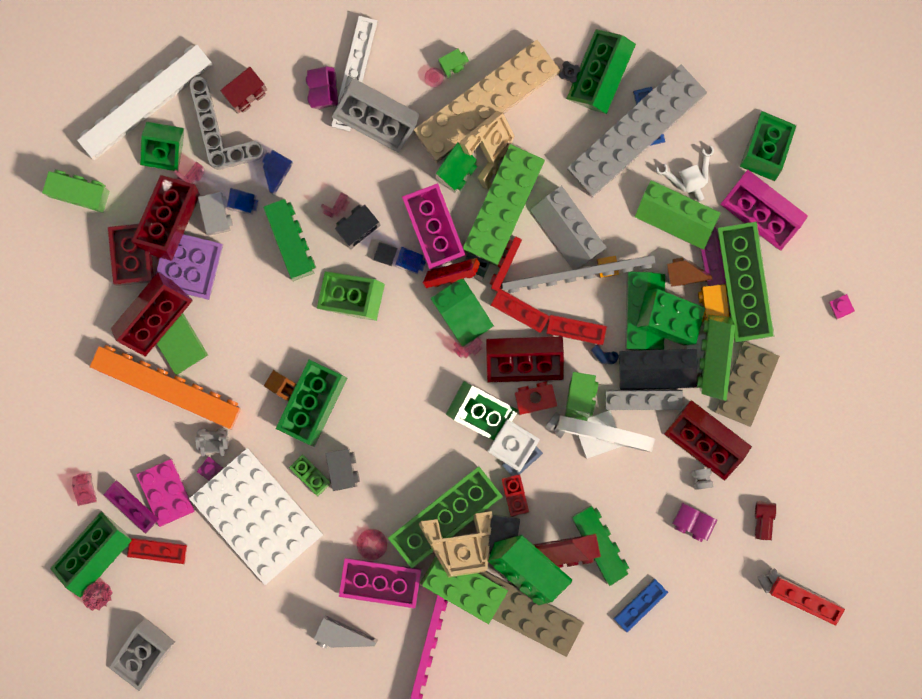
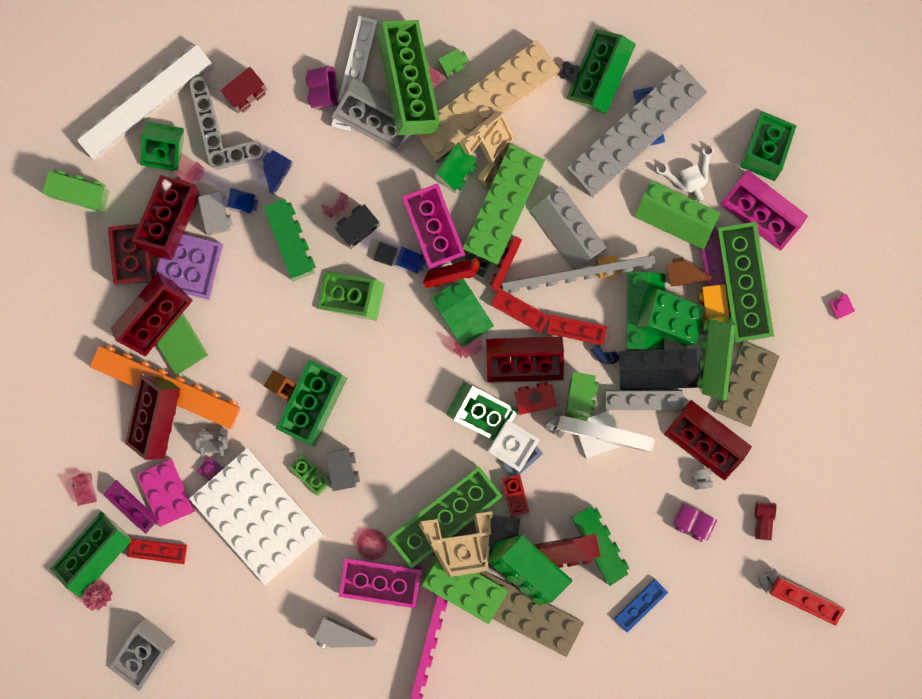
none -> dark red slope [125,374,180,460]
none -> bright green brick [376,20,440,135]

